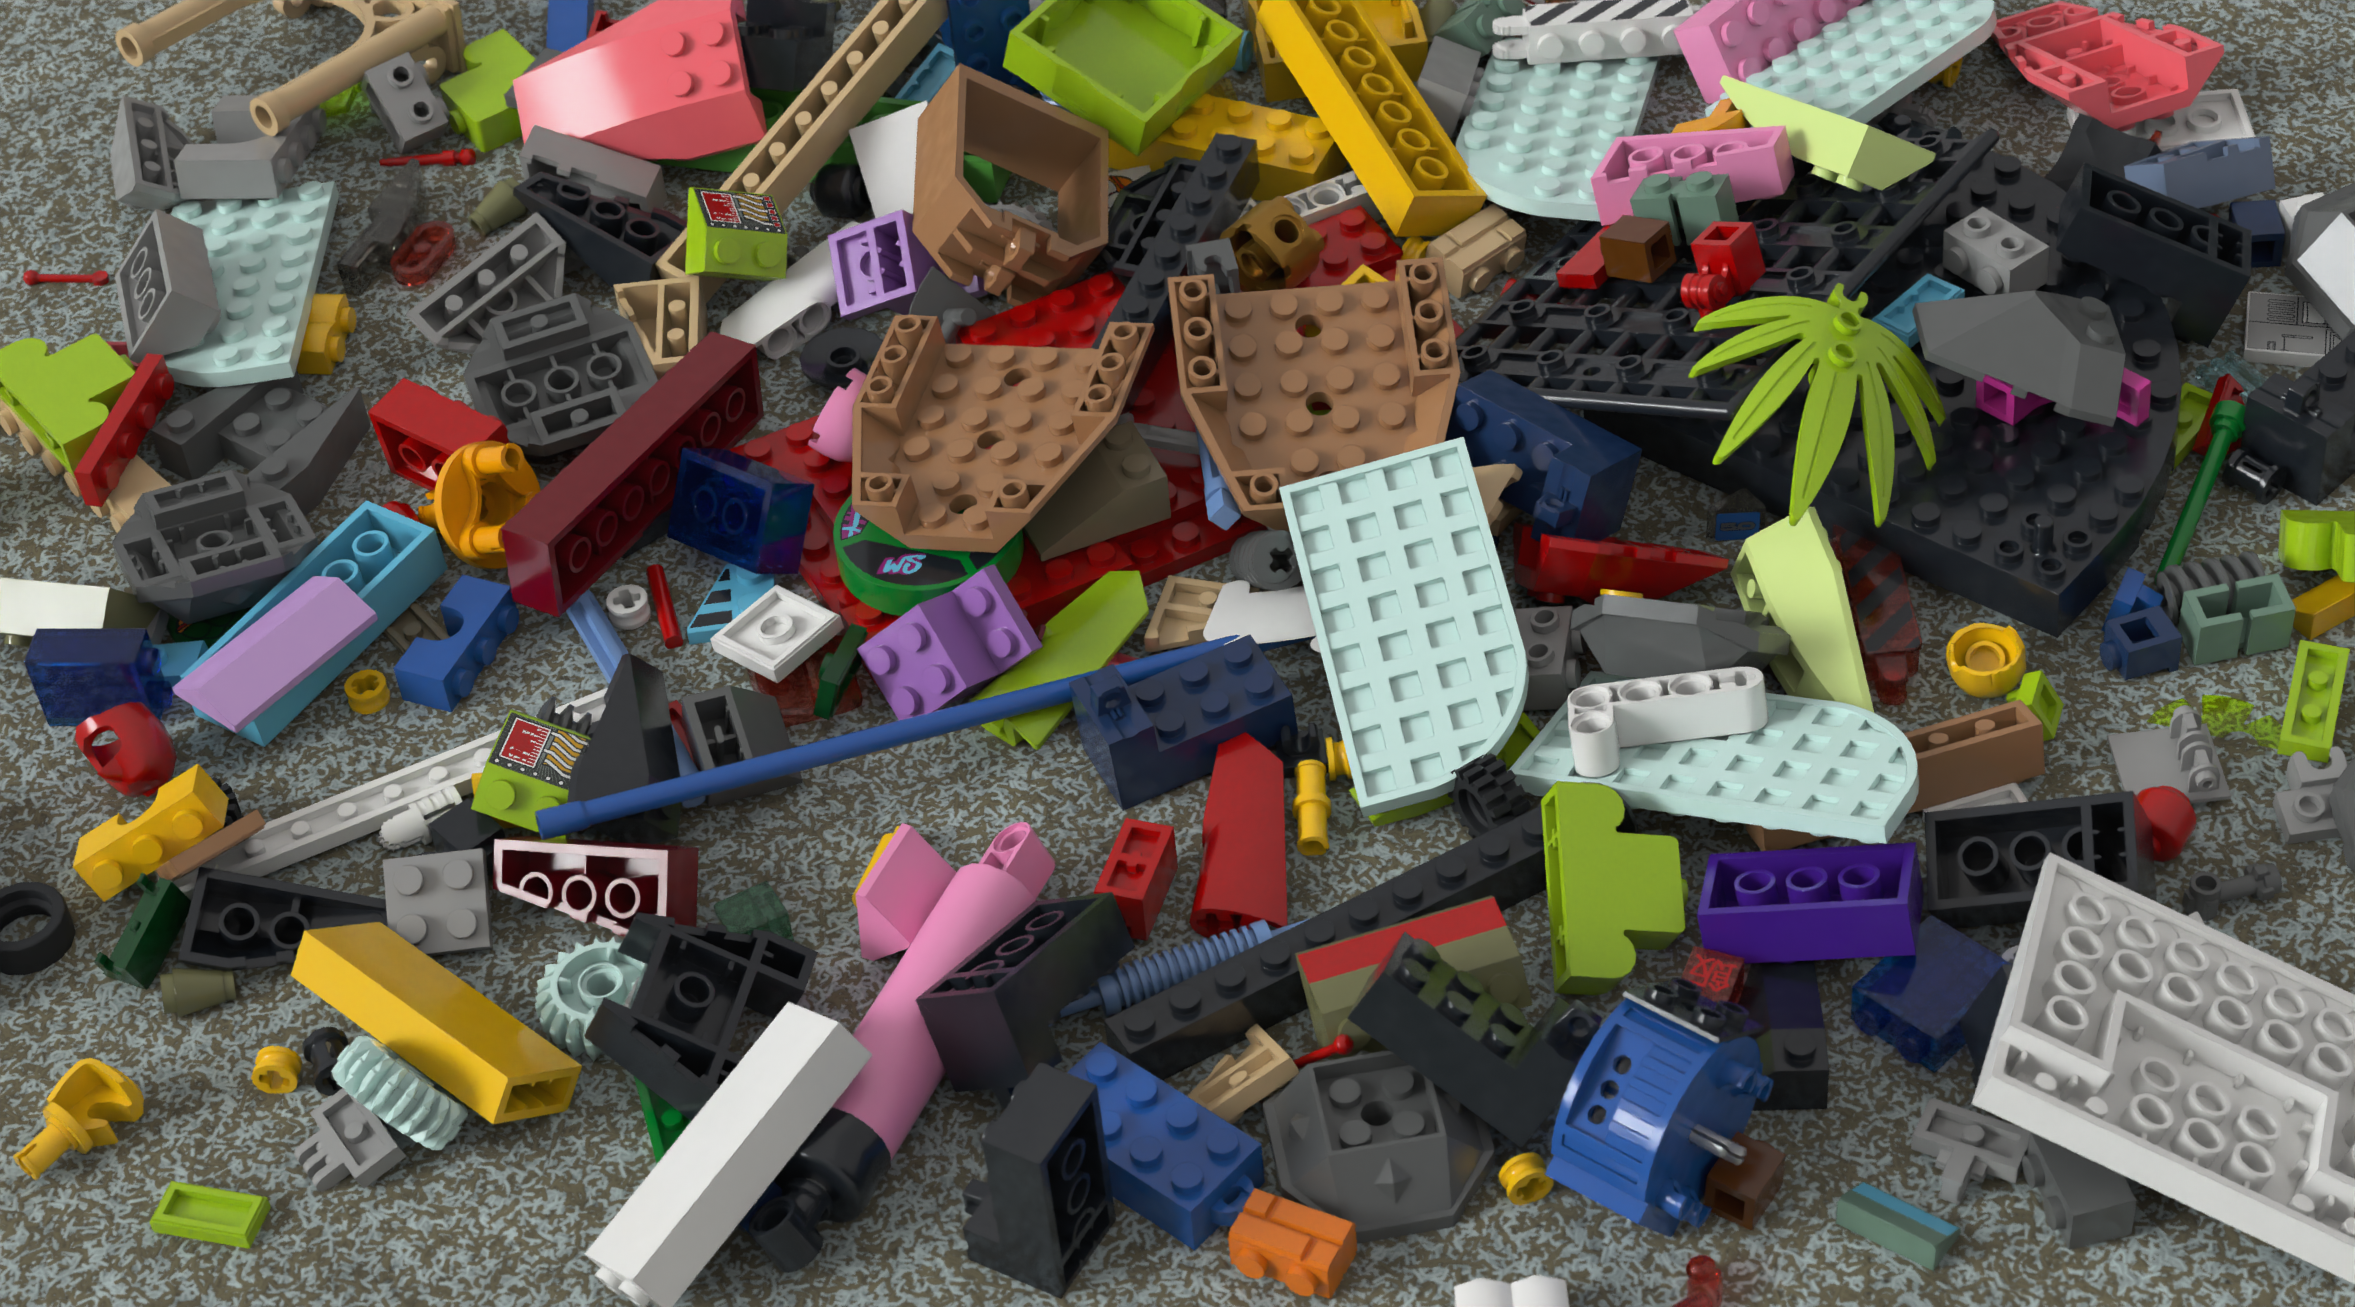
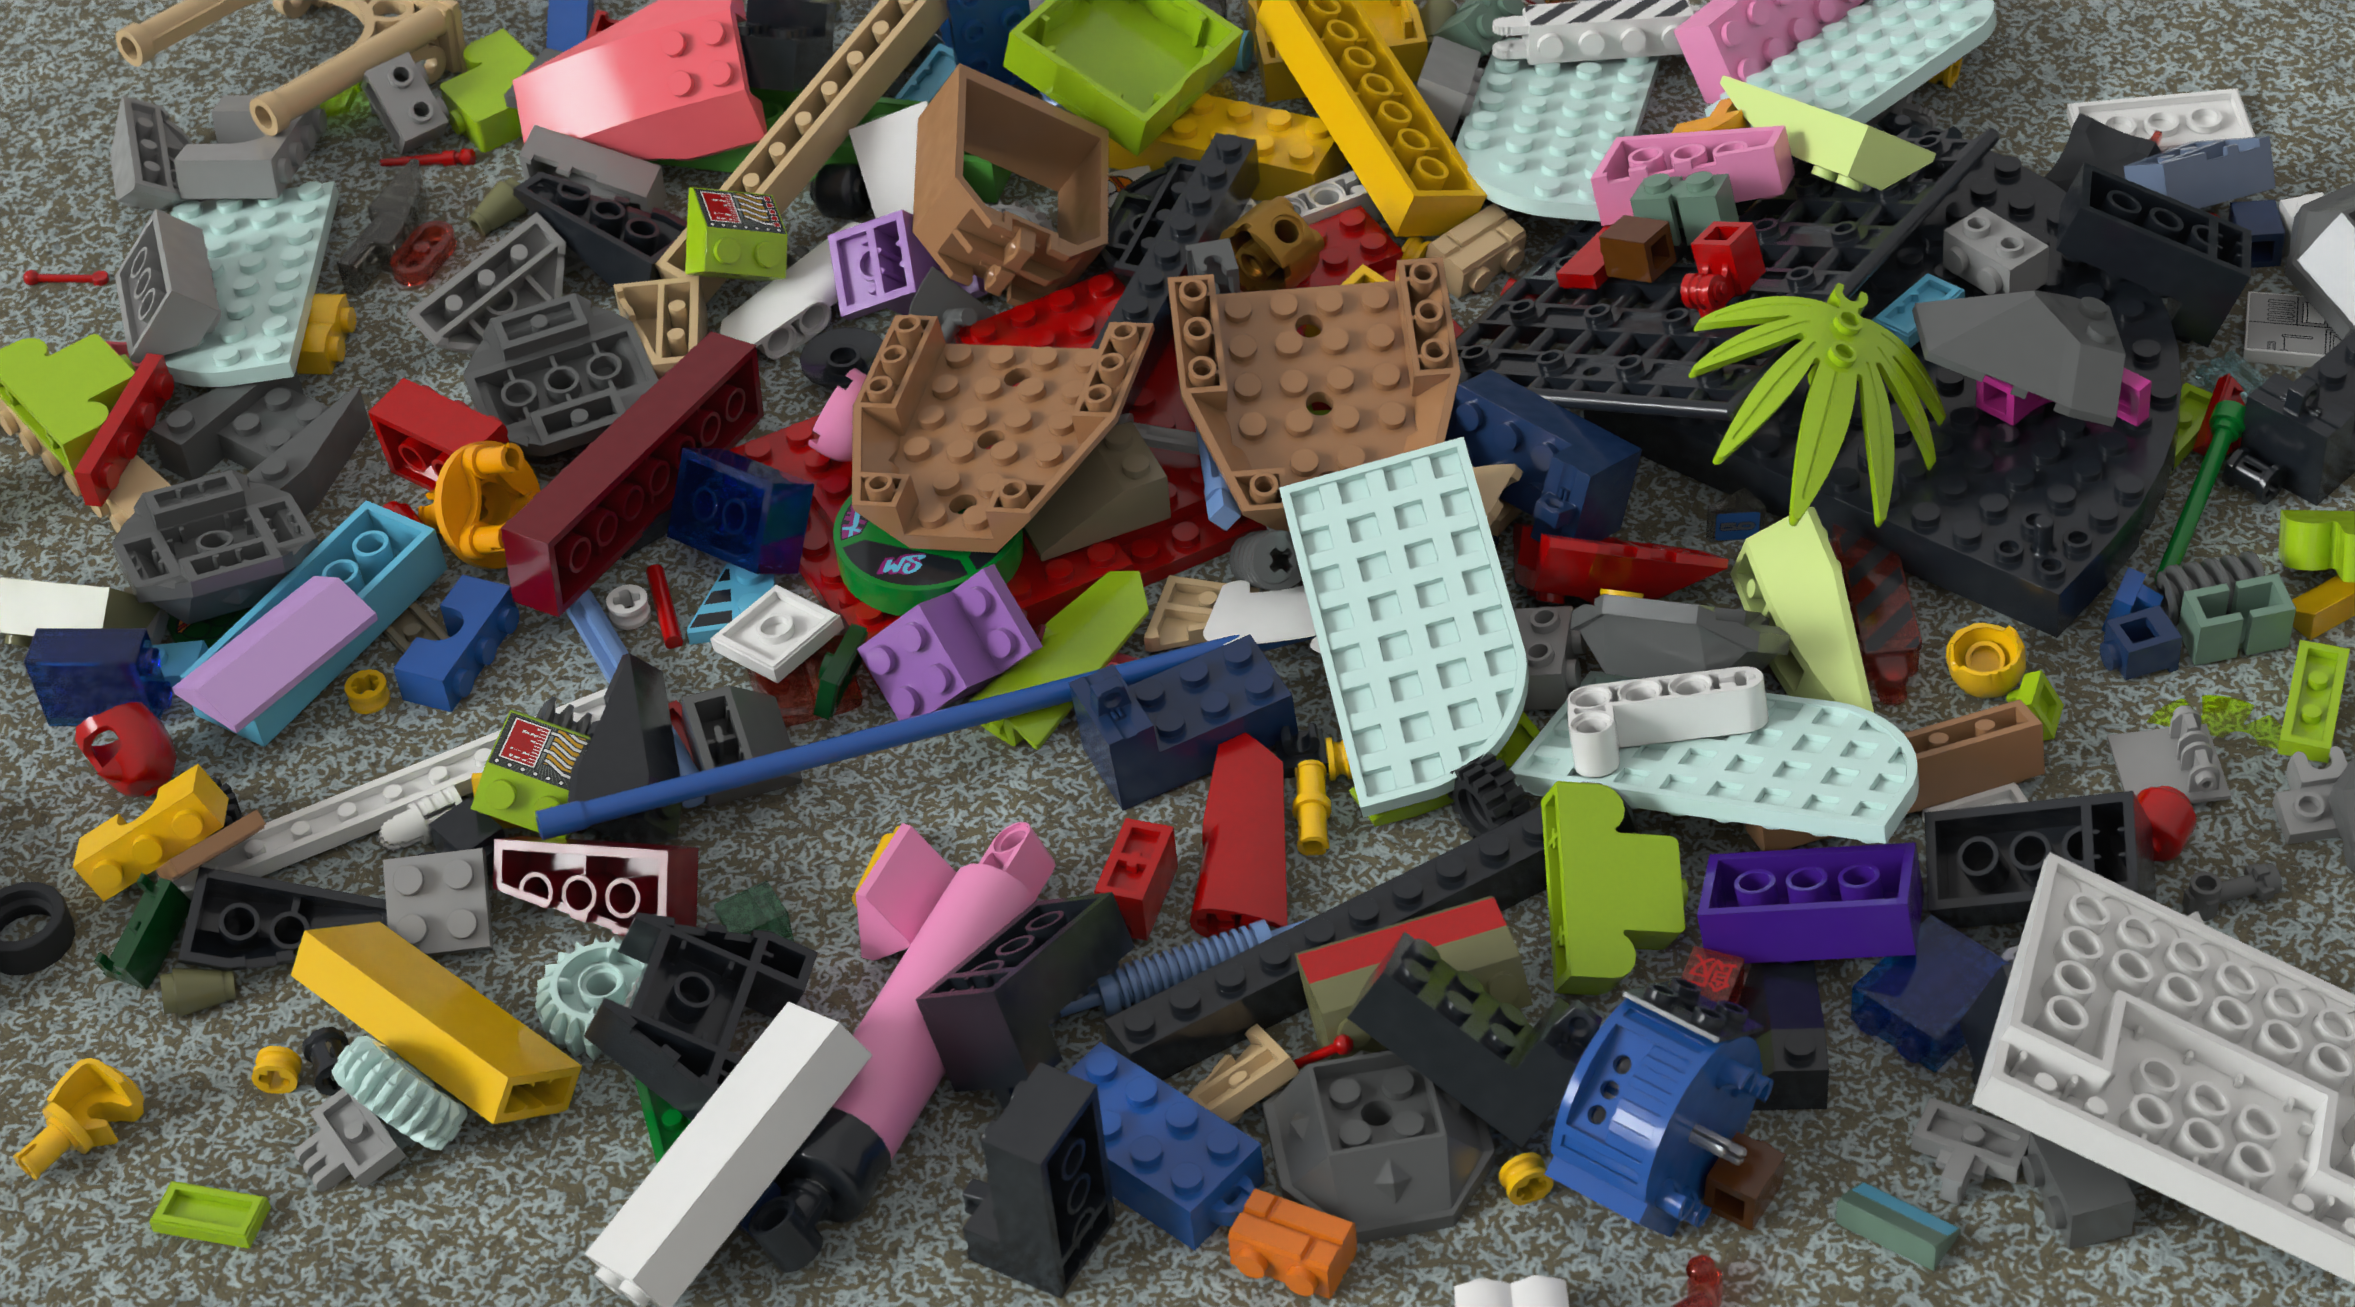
coral wedge [1991,1,2224,131] -> none

